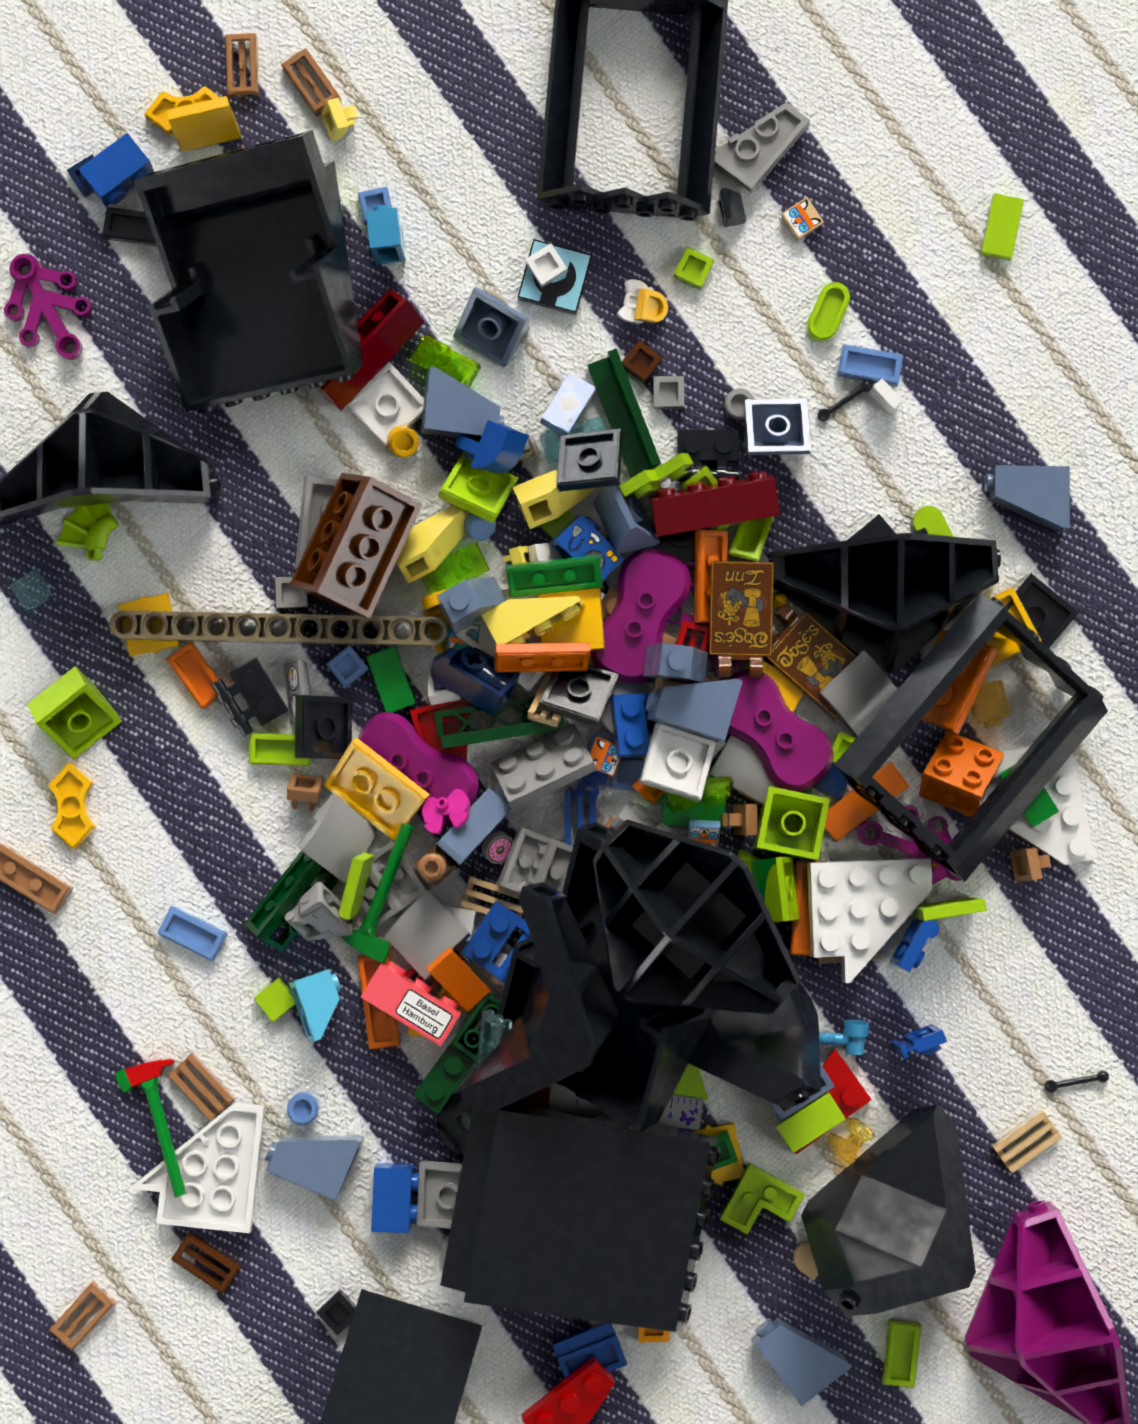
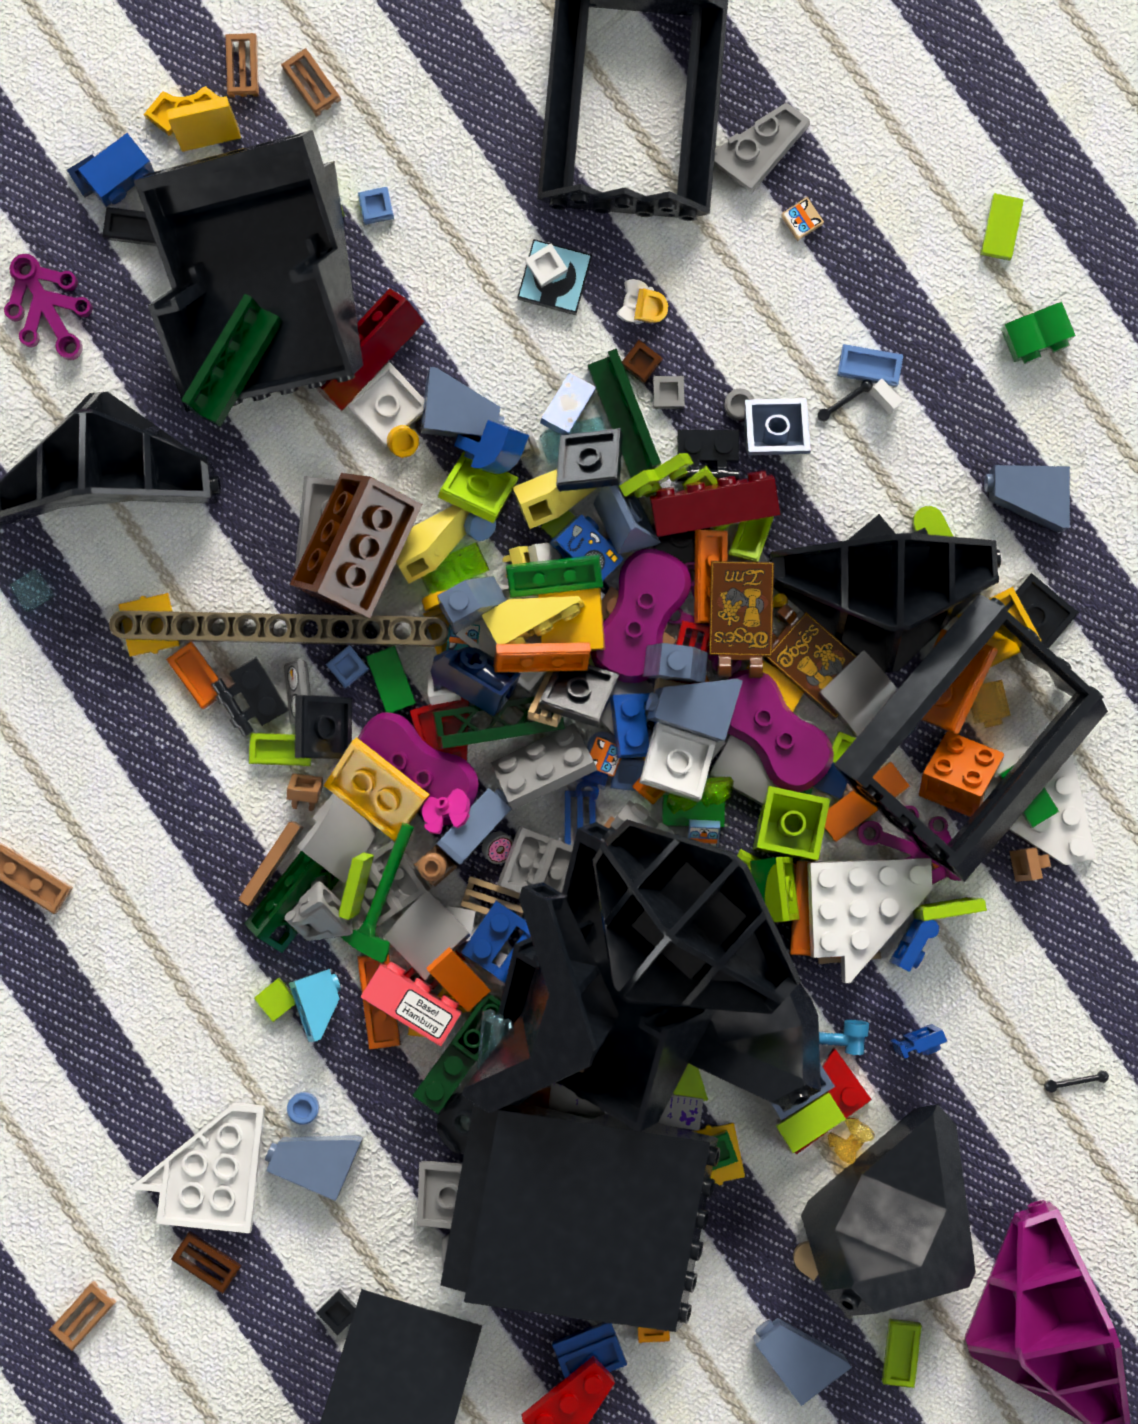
lime slope [27,666,122,759] -> none
yellow tile [48,762,96,849] -> none
lime arm [56,503,119,561] -> none
green piece [115,1059,187,1198] -> none
medium blue tile [157,905,228,961] -> none
medium nougat tile [168,1053,235,1121] -> none
light grey tile [275,577,308,609] -> none
light yellow tile [321,98,358,142] -> none
dark azure brick [366,205,406,265] -> none
blue brick [371,1163,419,1233] -> none
clear neon green slope [410,334,481,388] -> none
sand blue slope [453,286,530,367] -> none
lime tile [673,247,714,290] -> none
black slope [718,188,746,227] -> none
lime plate [719,1162,805,1235] -> none
medium nougat tile [721,804,757,835] -> none
lime tile [806,282,850,342] -> none
tan tile [992,1110,1062,1173] -> none
none -> dark green fence [181,294,283,427]
none -> medium nougat tile [239,821,304,906]
none -> green brick [1001,302,1076,364]

